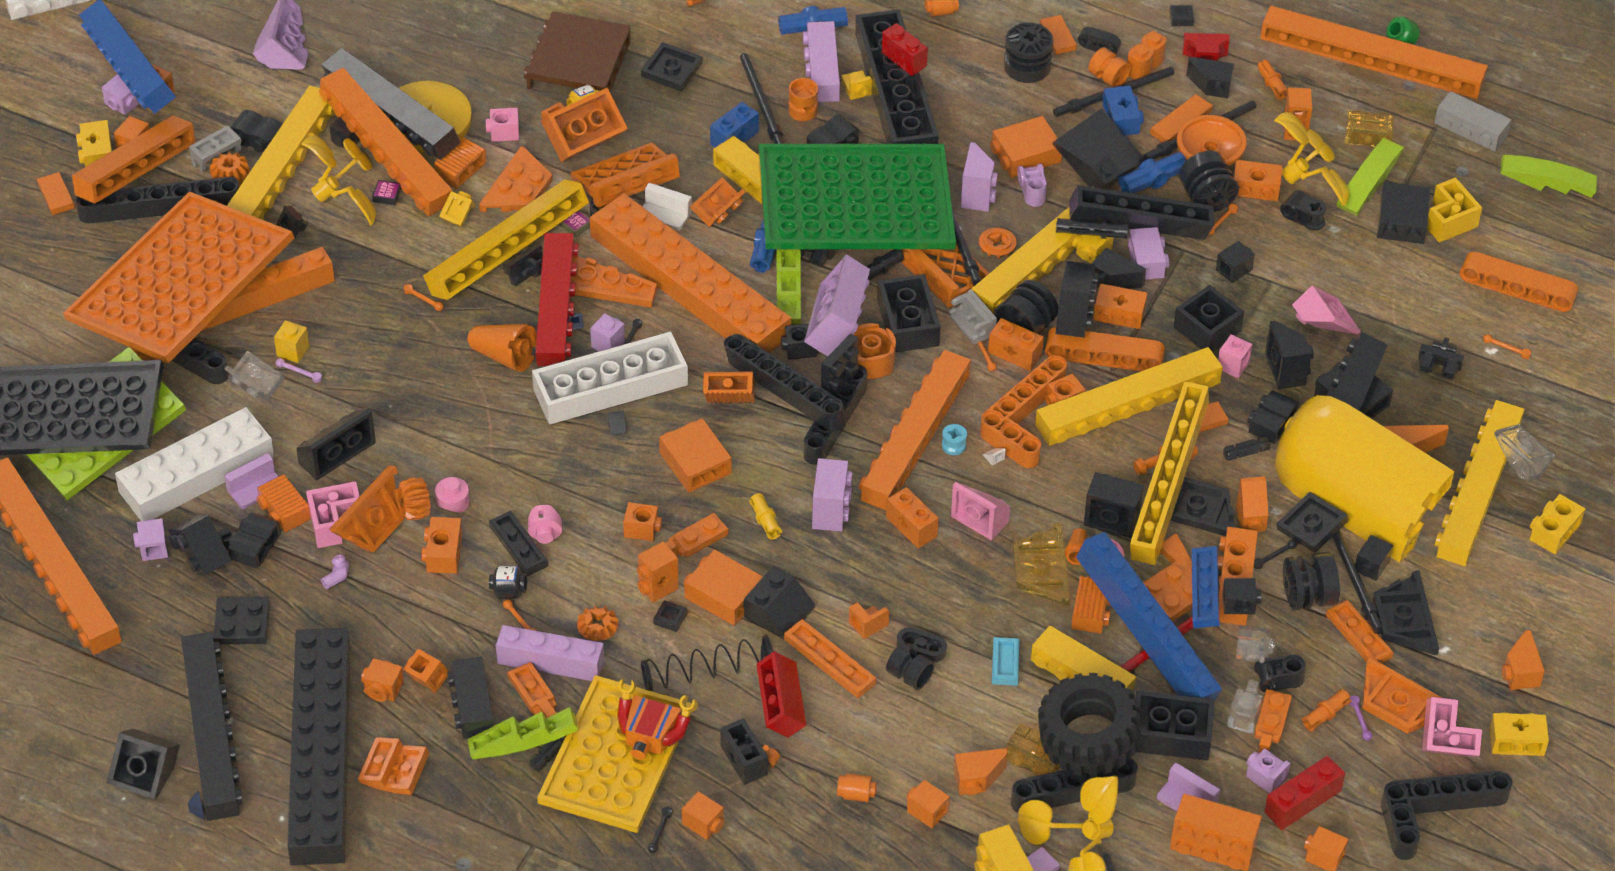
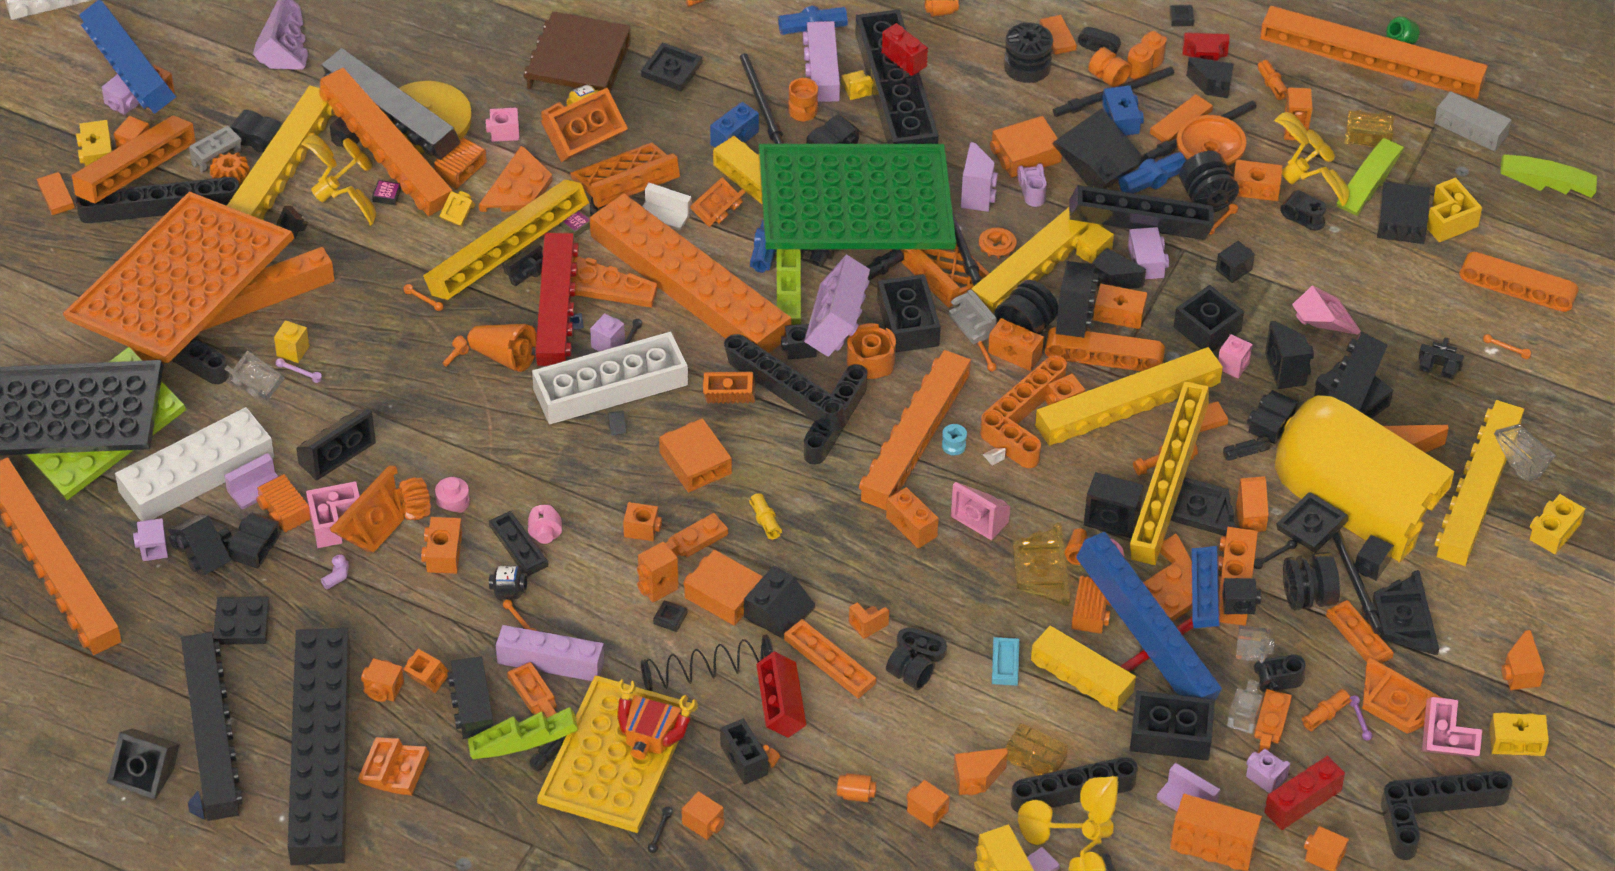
orange gear [577,605,618,641] -> none
lavender brick [812,458,852,531] -> none
black plate [821,333,859,395] -> none
black tyre [1038,673,1141,776] -> none
black pin [1056,218,1128,239] -> none
none -> orange hand [442,336,469,367]

